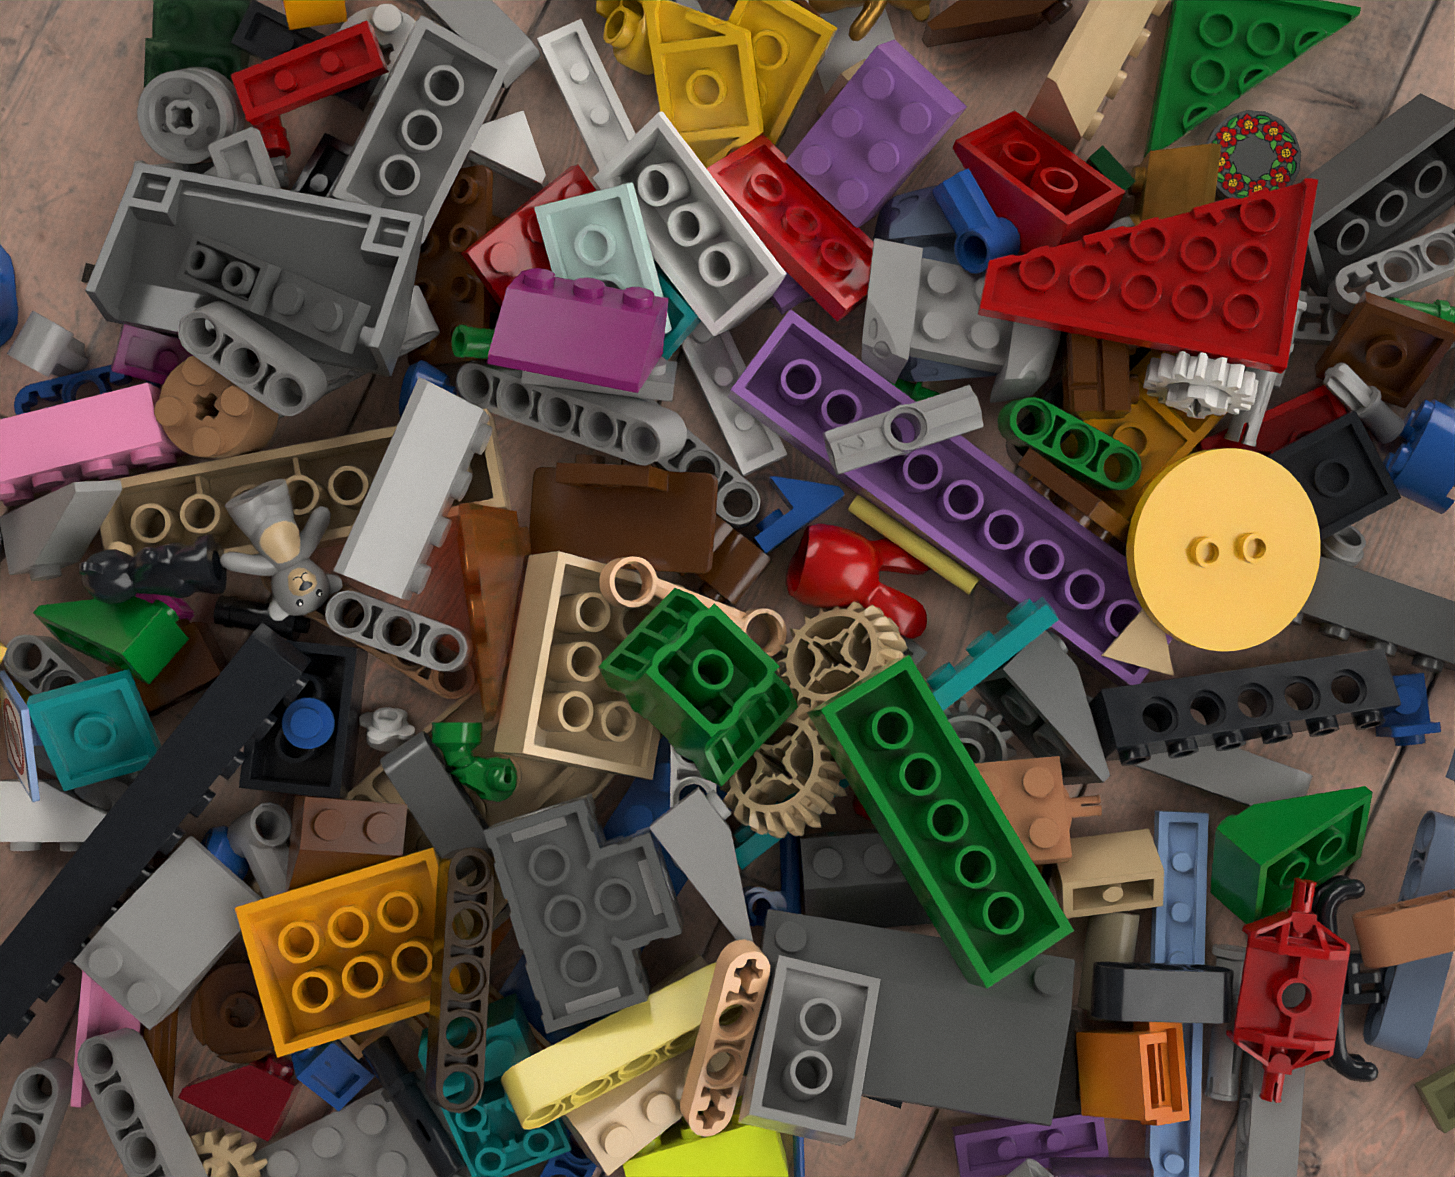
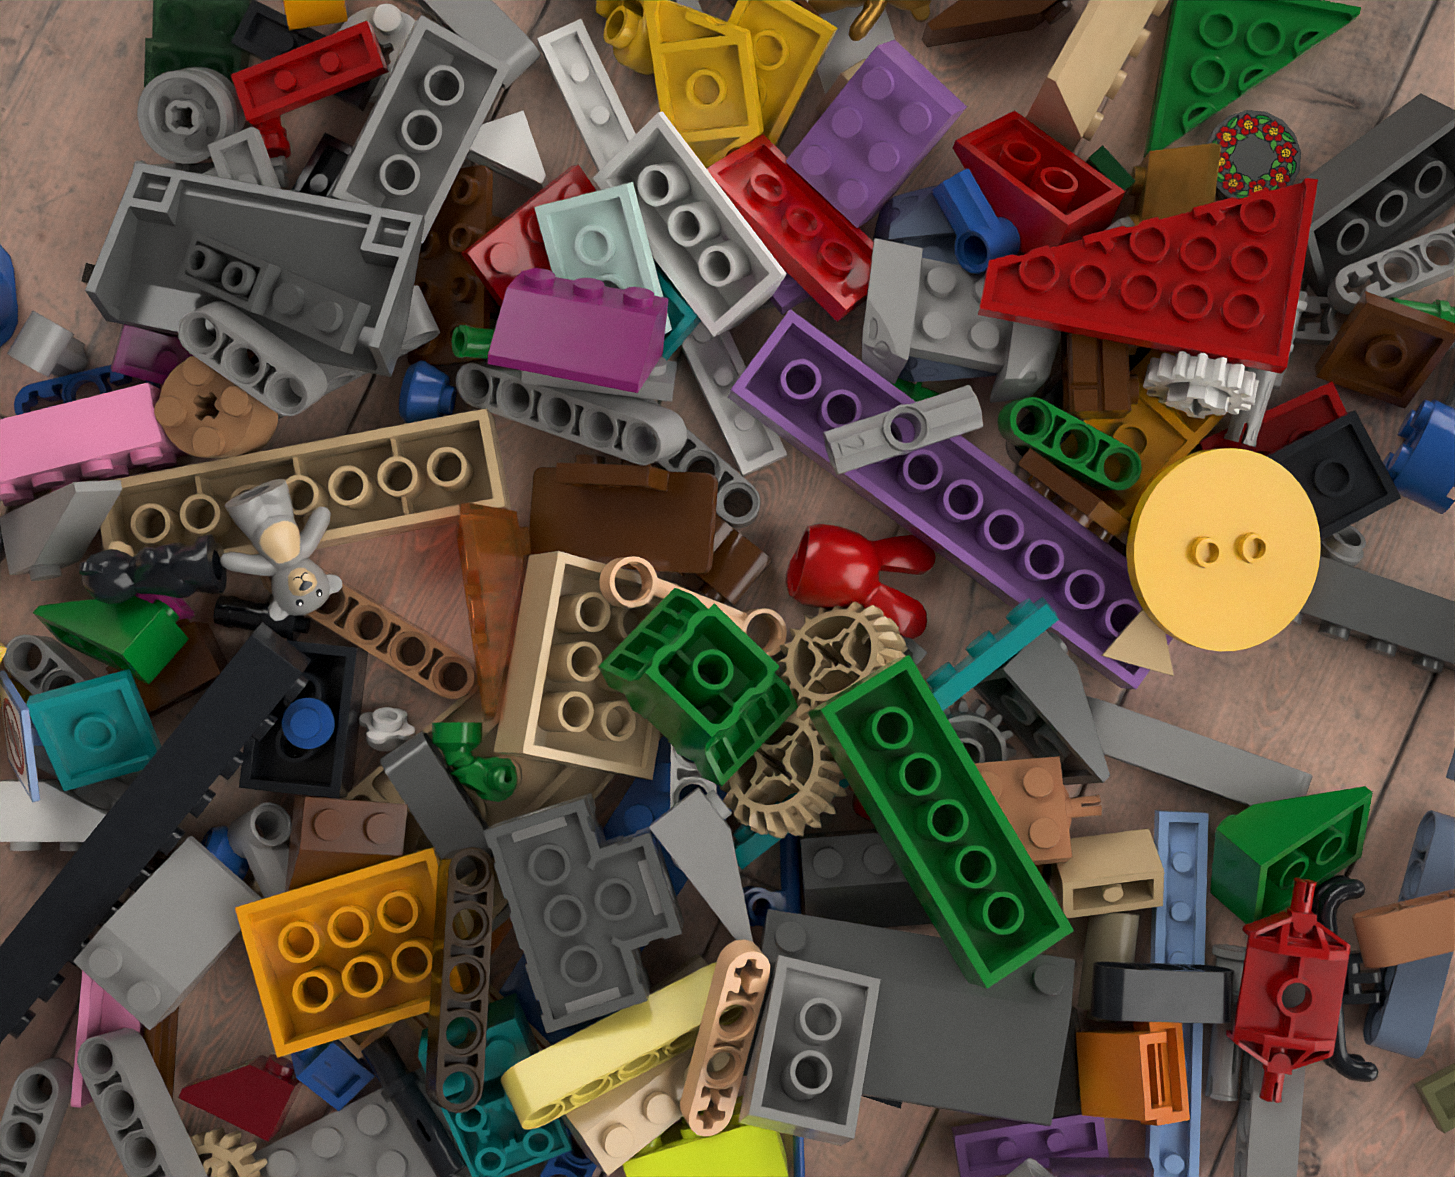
reddish brown plate [190,960,274,1063] -> none
light grey beam [325,590,474,672] -> none
slope [333,377,493,601] -> none
blue slope [753,476,845,555] -> none
light yellow bar [848,495,980,595] -> none
black brick [1089,648,1401,766] -> none
light grey axle [1323,363,1405,444] -> none
blue bracket [1375,673,1441,746] -> none

